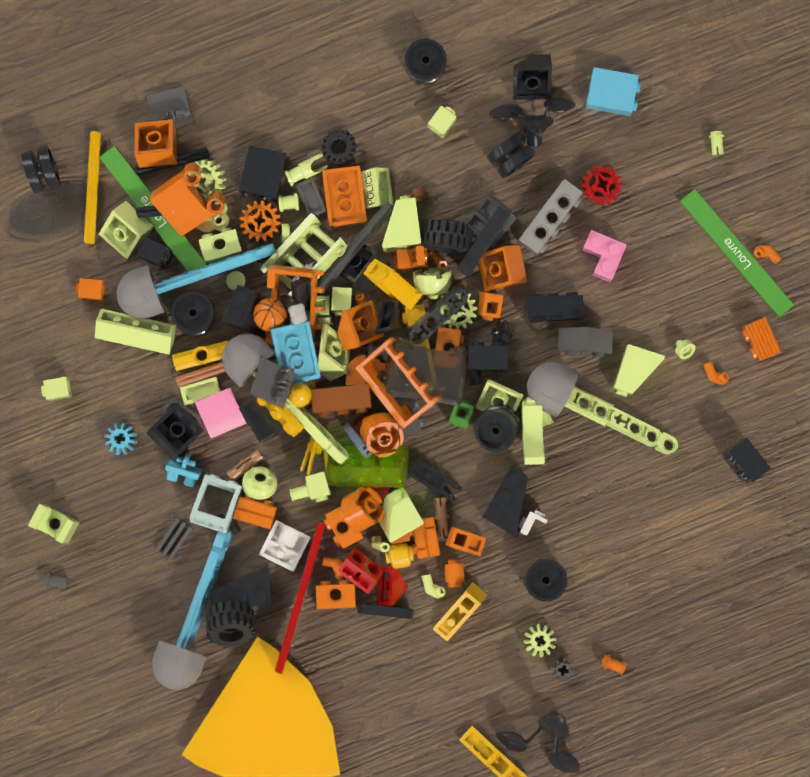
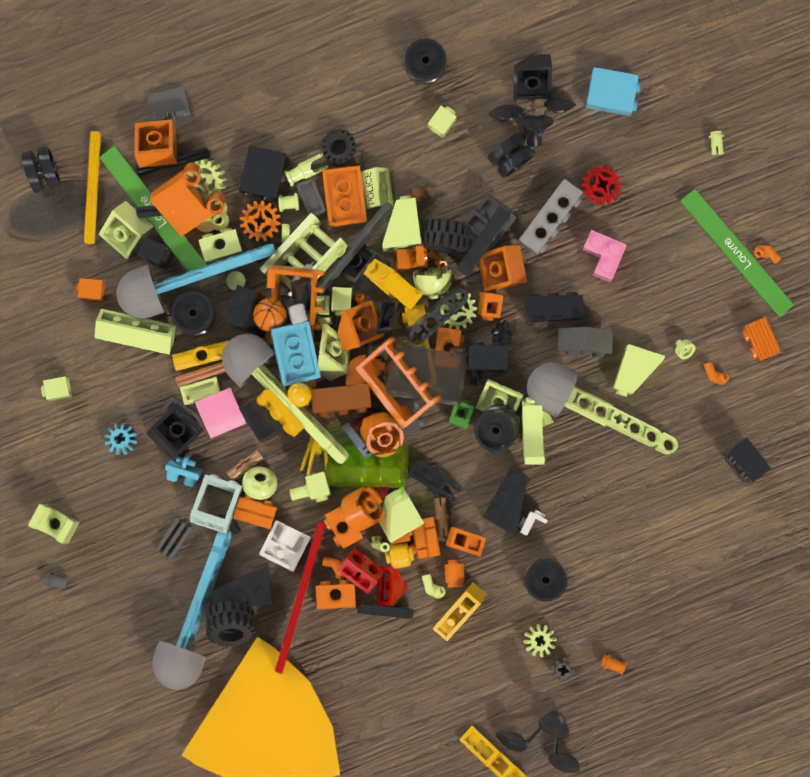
dark grey hinge [250,358,296,409] -> none

